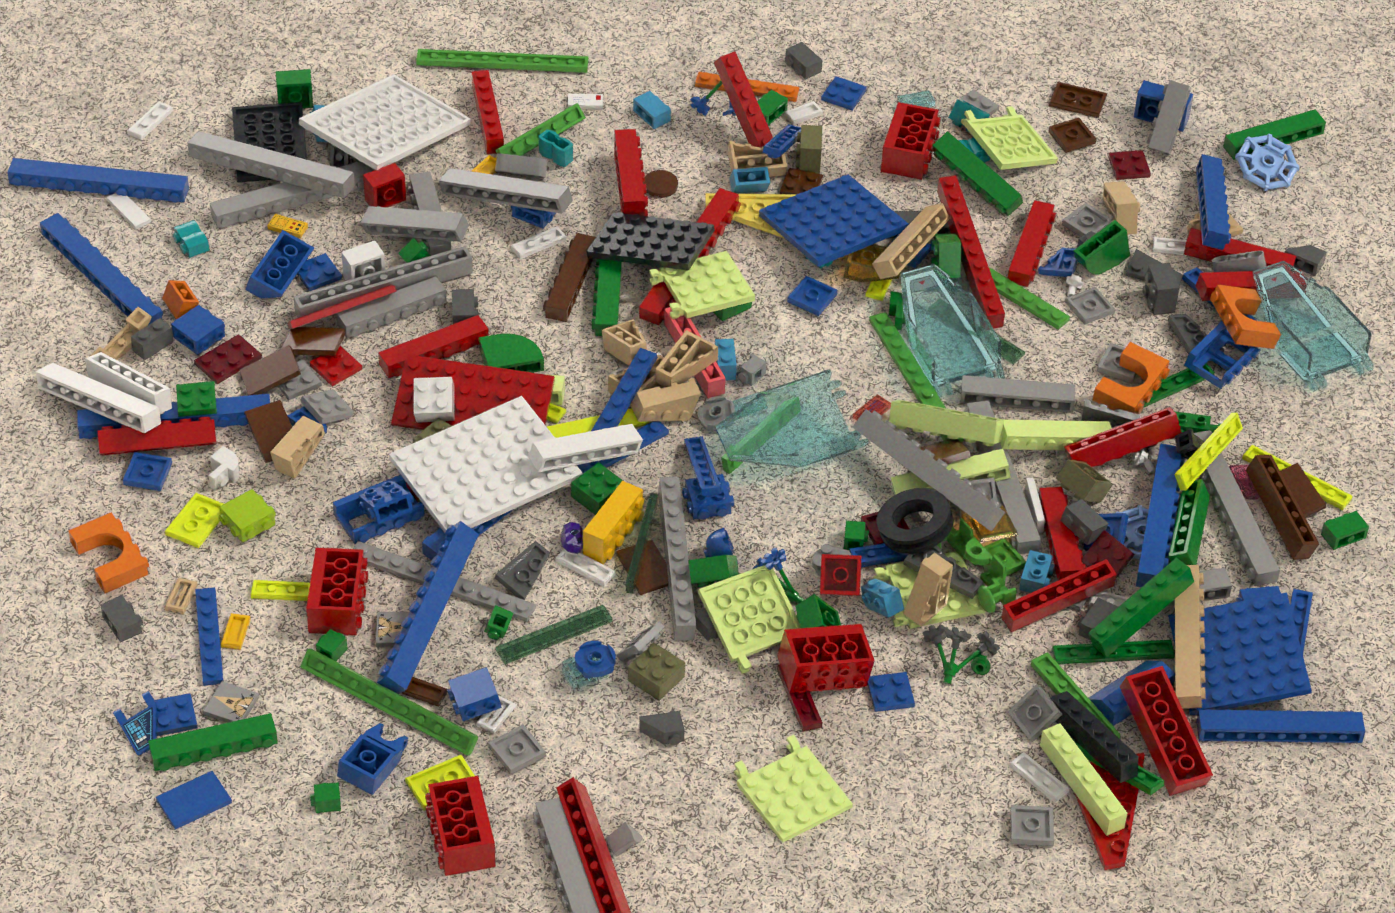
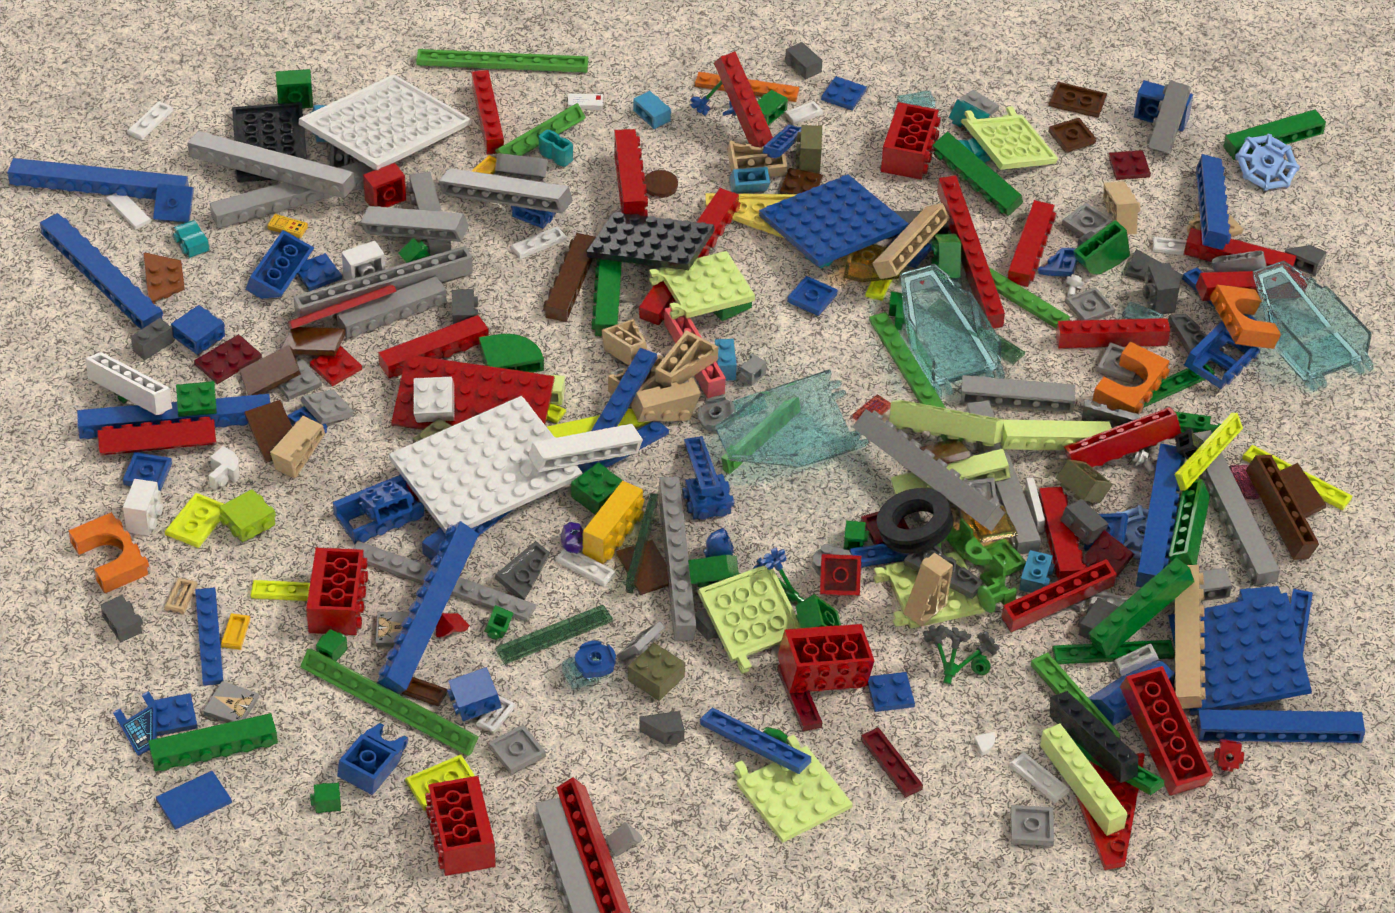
white brick [36,363,161,433] -> none
tan slope [91,307,152,360] -> none
orange brick [162,280,199,319] -> none
dark azure brick [861,578,904,618] -> none
light grey plate [1008,684,1062,742] -> none
green brick [1321,511,1369,550] -> none
none -> white brick [123,479,163,536]
none -> dark orange wing [143,253,185,304]
none -> blue plate [153,184,194,223]
none -> red tile [436,613,470,637]
none -> blue plate [700,707,811,774]
none -> green arm [763,727,789,745]
none -> dark red plate [861,727,923,798]
none -> white tile [974,732,995,756]
none -> red brick [1056,318,1170,349]
none -> white tile [1114,644,1159,676]
none -> clear light blue plate [1122,301,1164,319]
none -> red brick [1214,739,1244,772]

